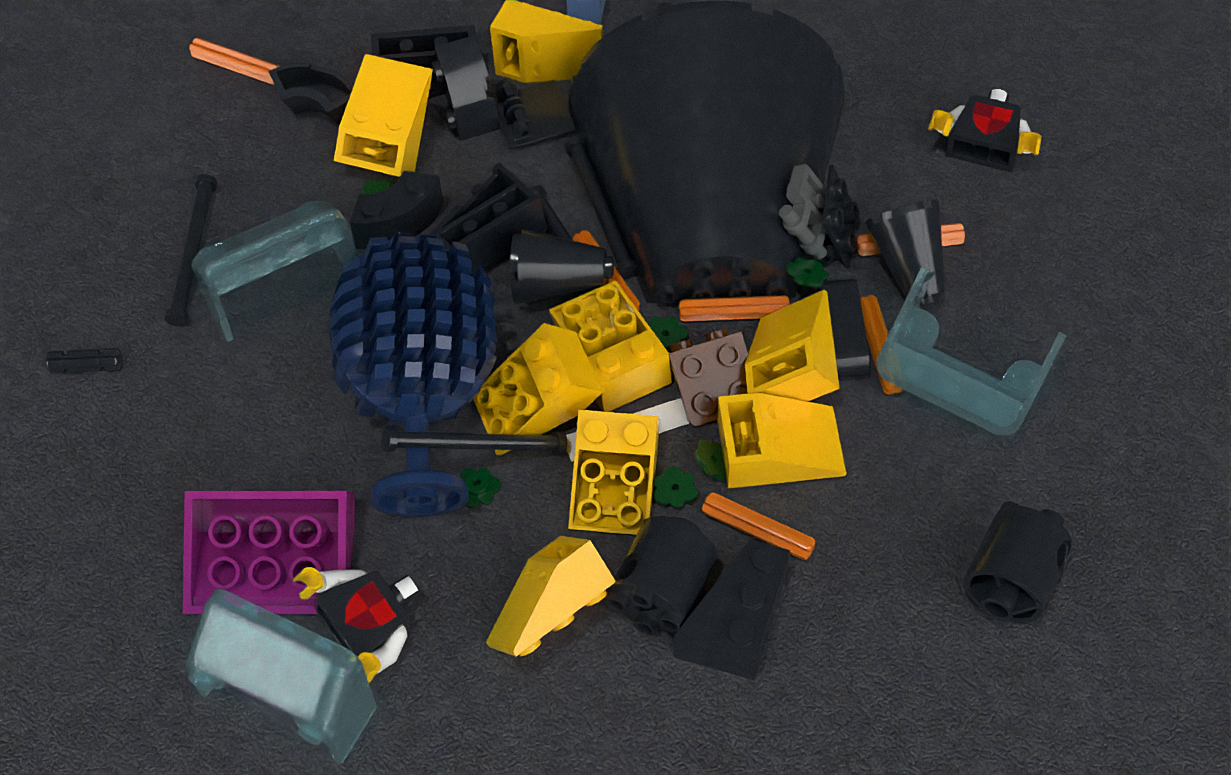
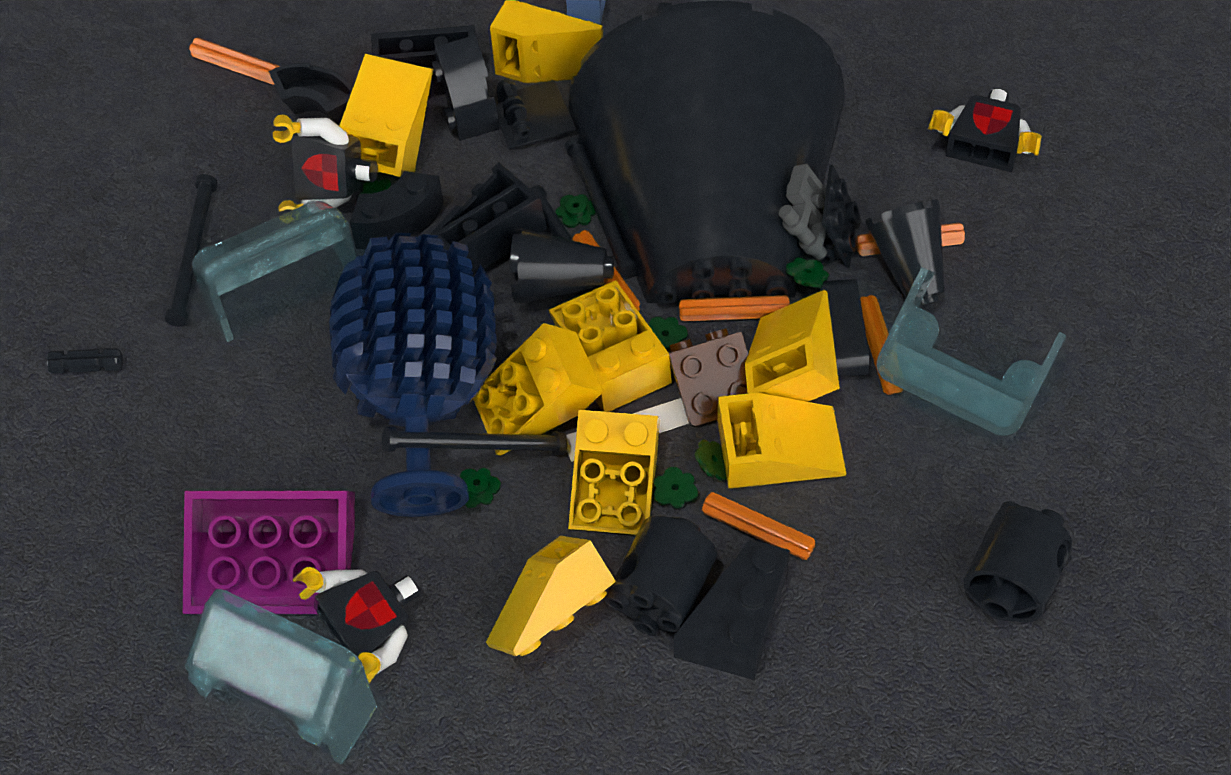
none -> torso [272,114,378,226]
none -> dark green plant [556,194,596,228]

